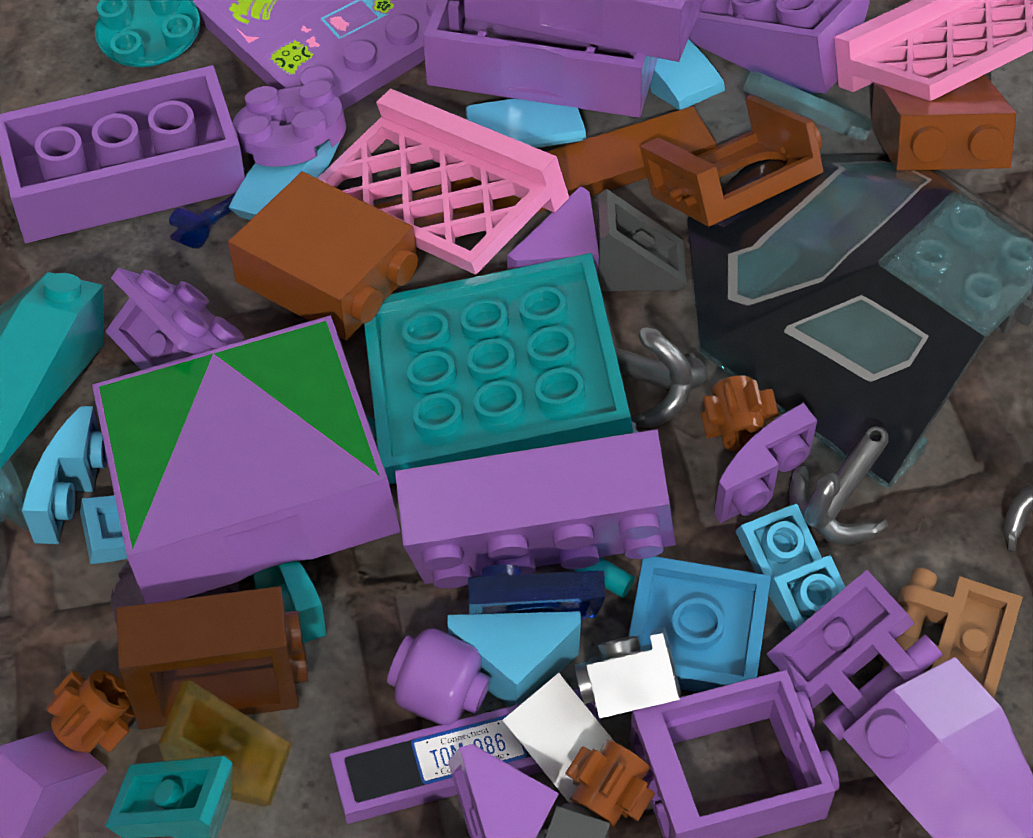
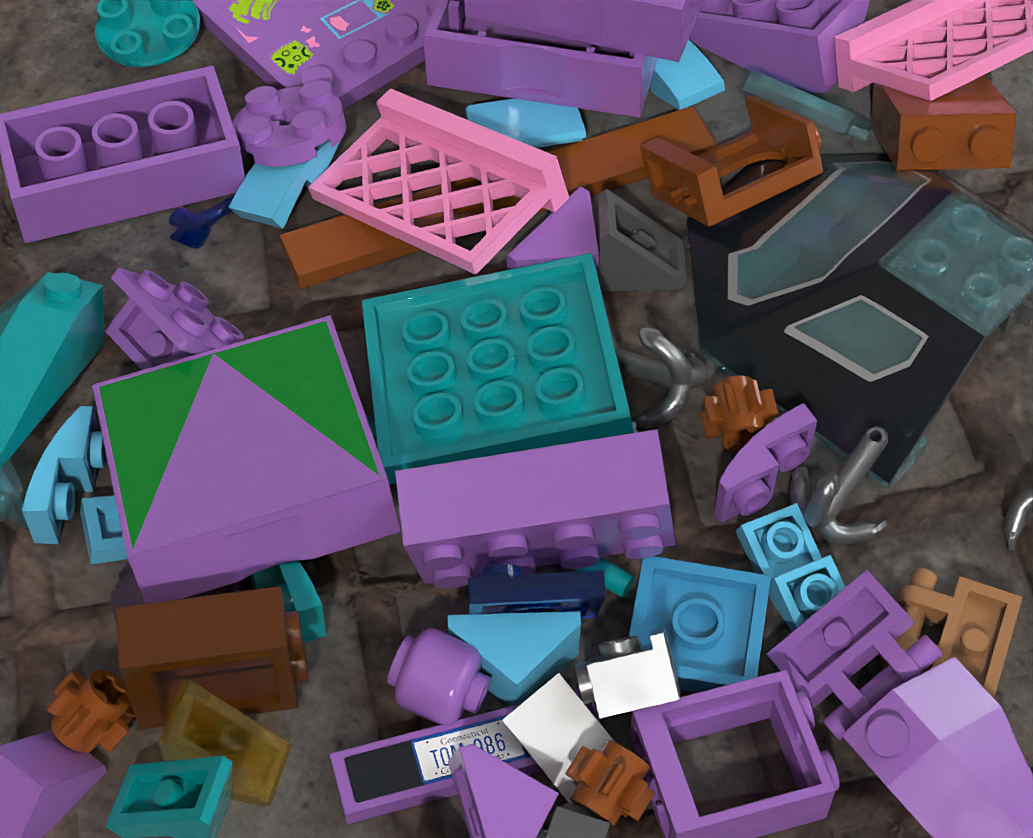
dark orange brick [228,171,418,340] -> none

